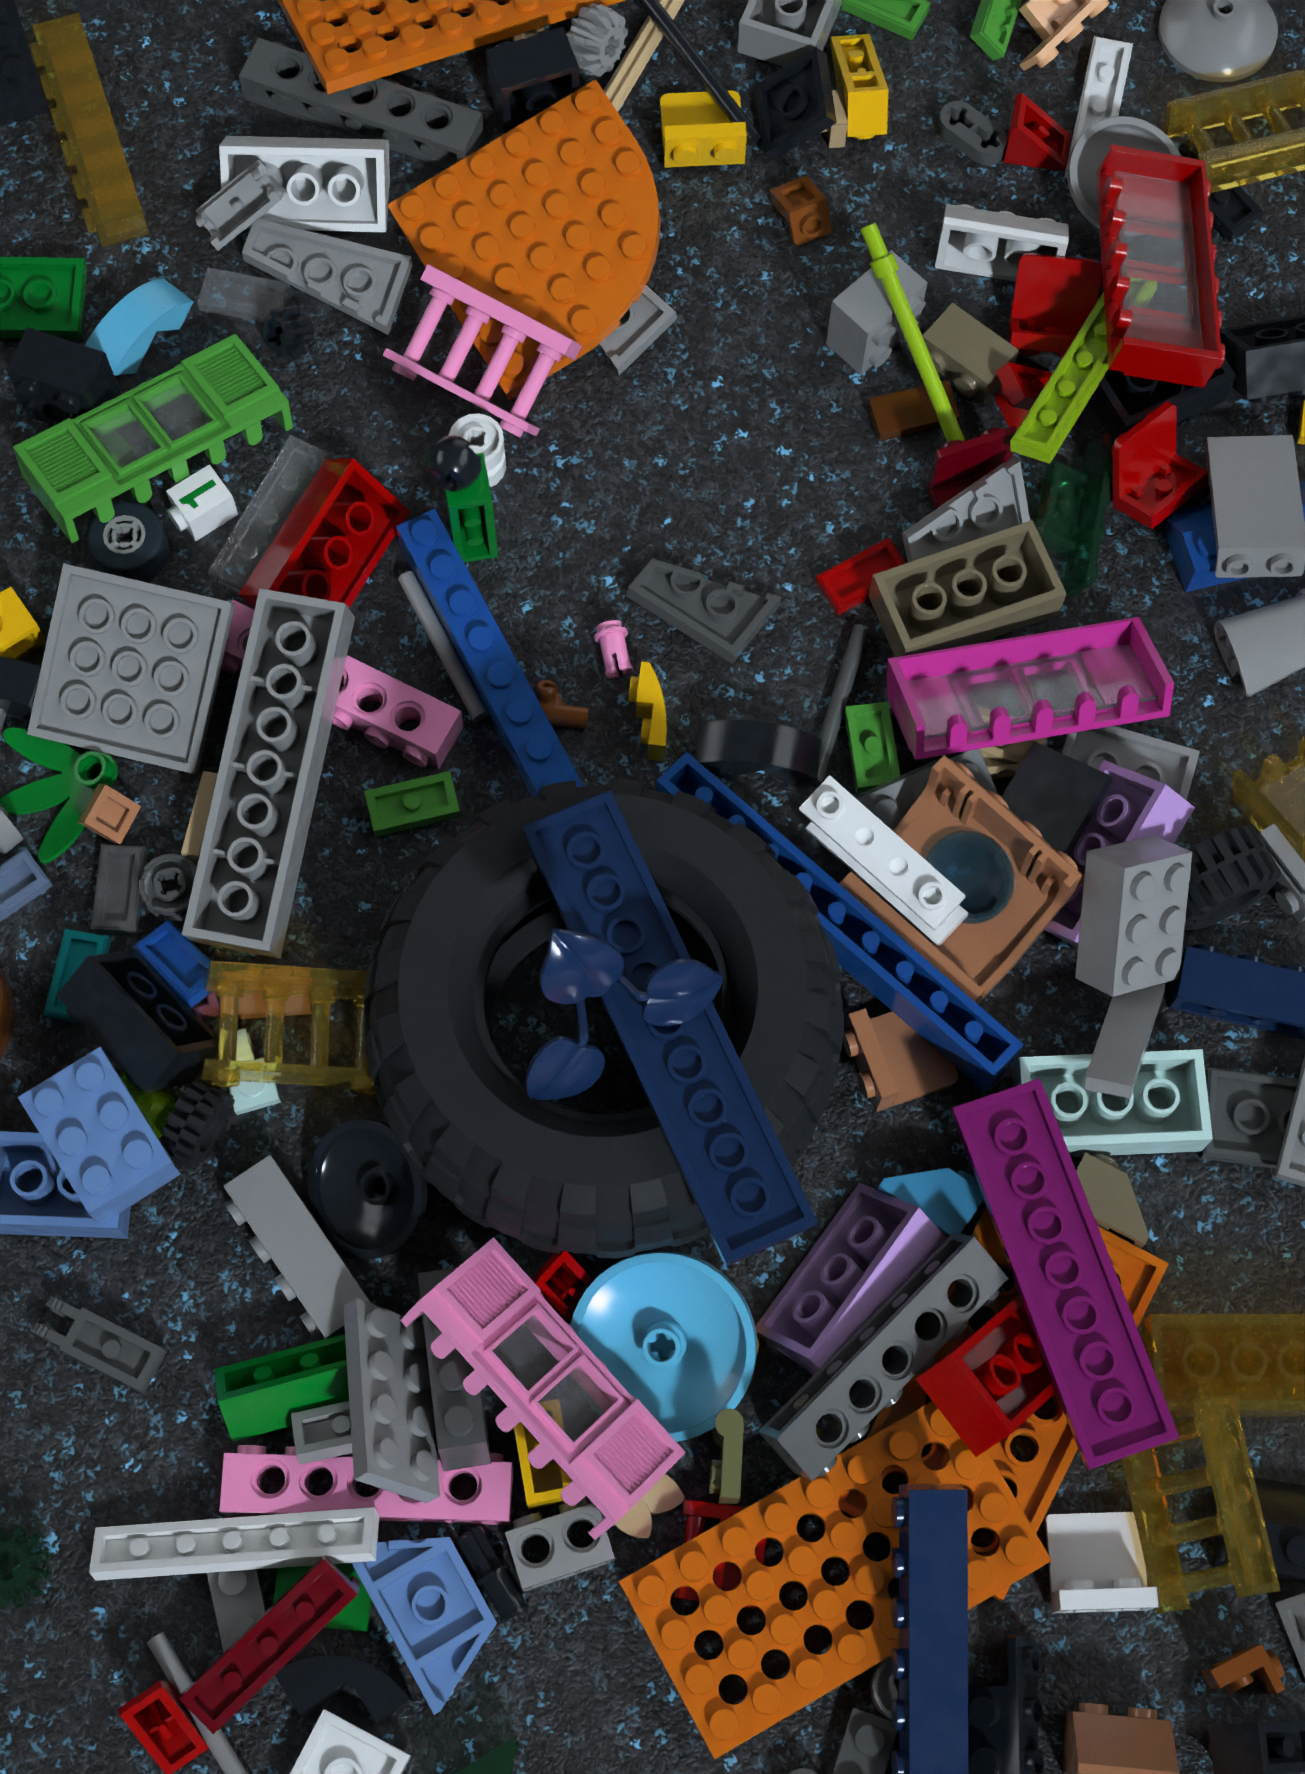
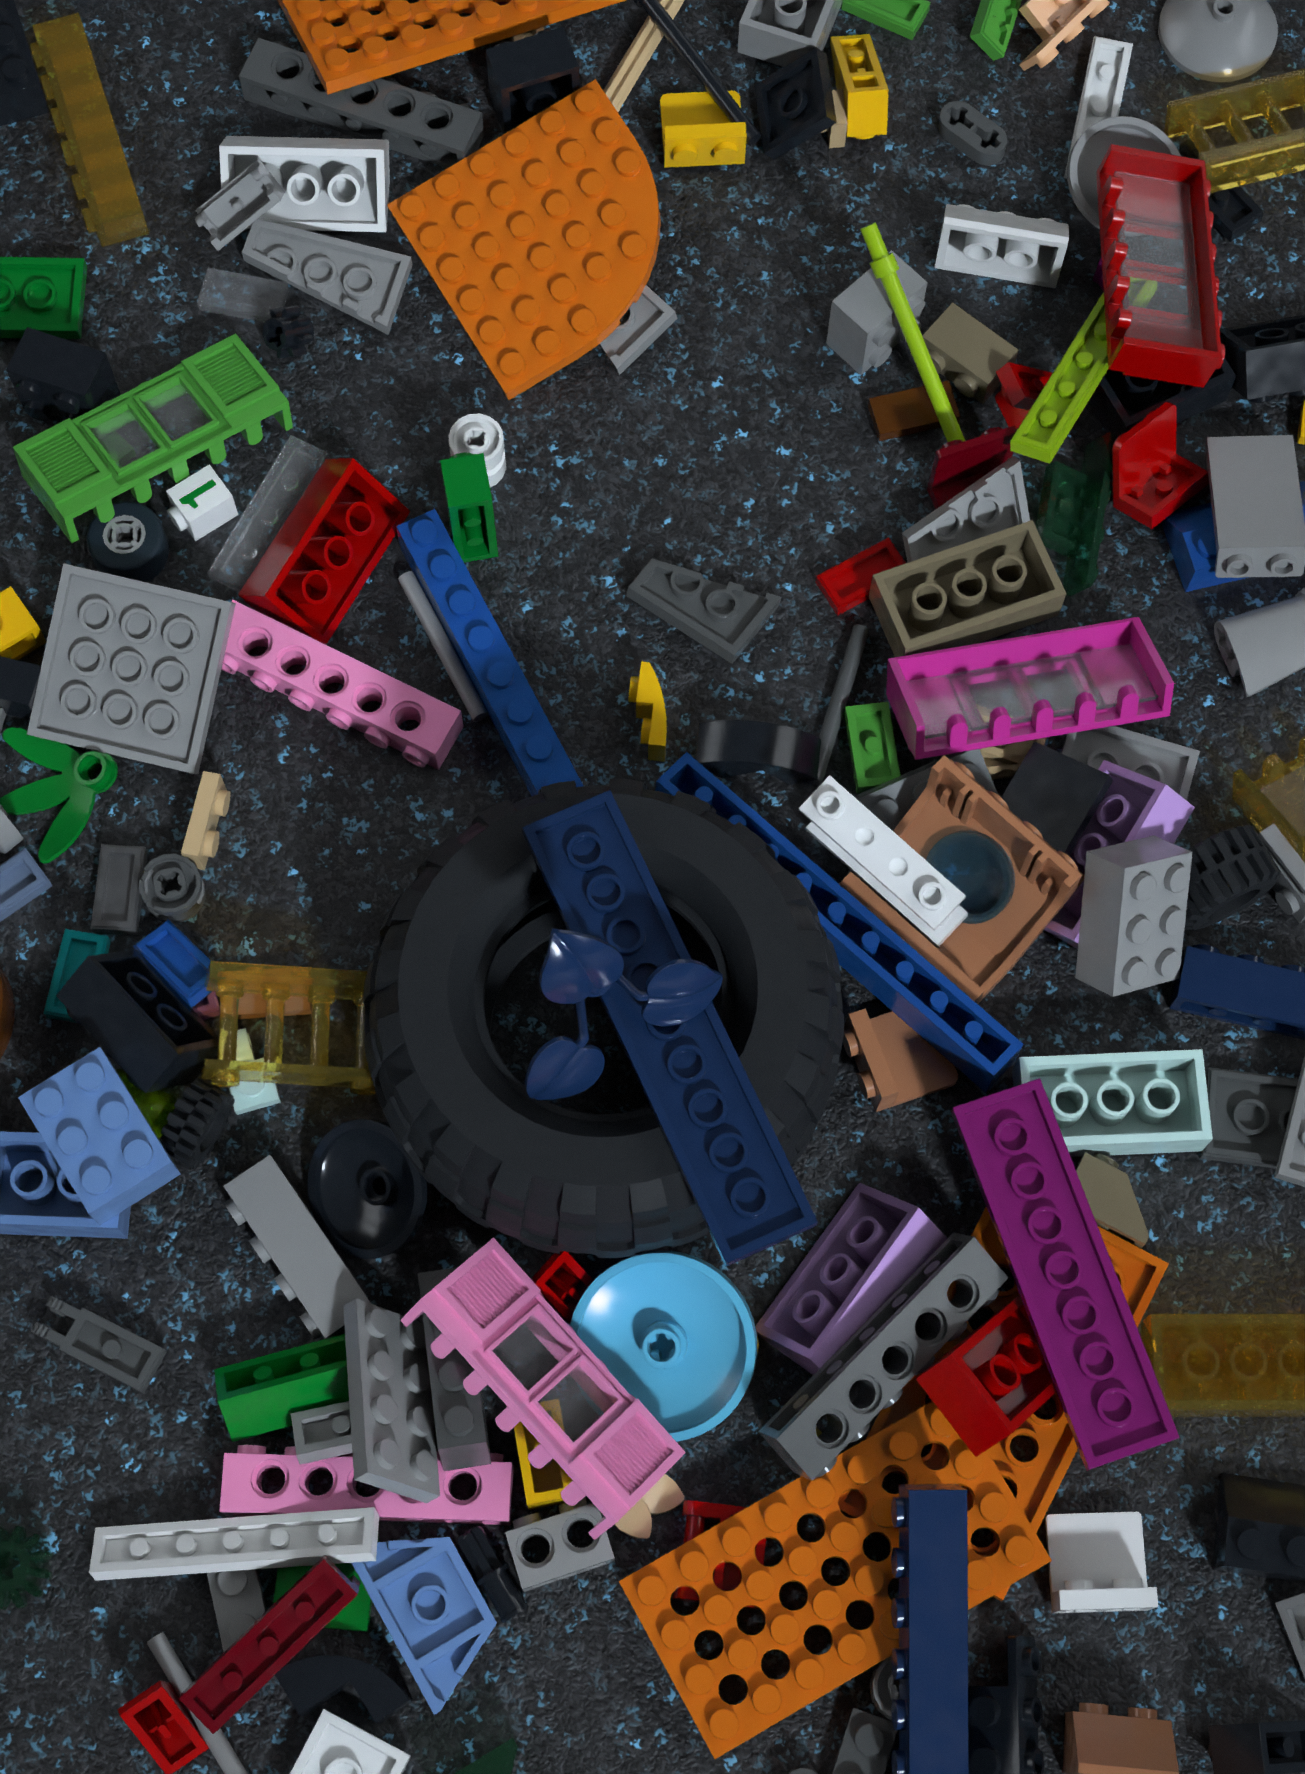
nougat plate [78,784,141,844] -> none
medium azure brick [85,278,194,376] -> none
light grey brick [182,588,355,959] -> none
bright green plate [364,771,461,837] -> none
bright pink fence [383,264,582,438] -> none
black piece [426,435,482,492] -> none
dark orange arm [534,680,589,729] -> none
light grey gear [566,3,628,77] -> none
bright pink pin [594,620,633,678] -> none
olive plate [709,1408,744,1506] -> none
dark orange bracket [770,176,831,246] -> none
dark azure slope [877,1168,984,1238] -> none
red slope [1003,93,1071,171] -> none
red bracket [1008,253,1102,358] -> none
light grey tile [1084,982,1166,1099] -> none
clear yellow fence [1122,1395,1280,1614] -> none
dark orange bracket [1201,1644,1285,1694] -> none

